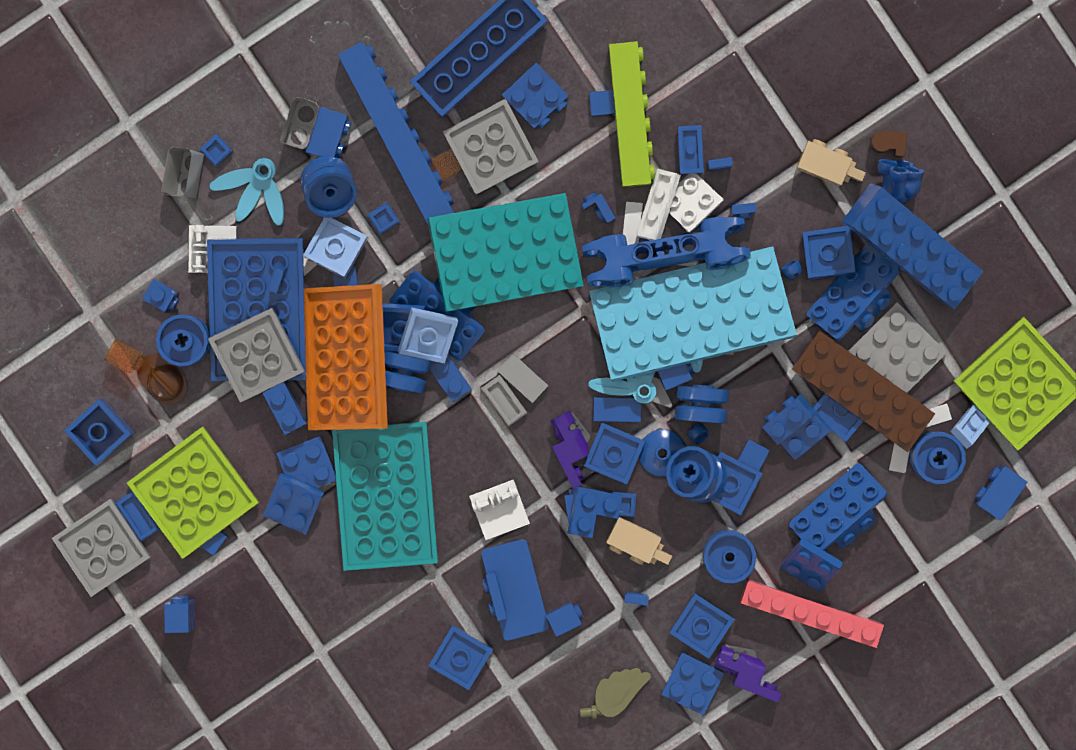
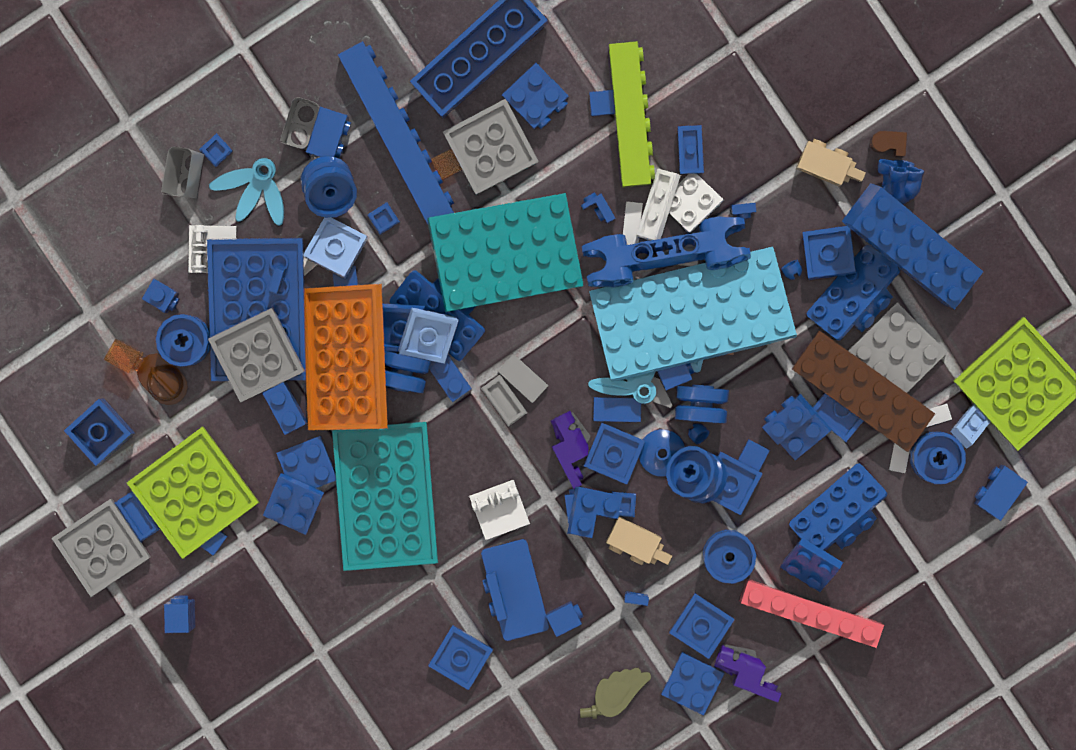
blue tile [707,157,733,171] -> none

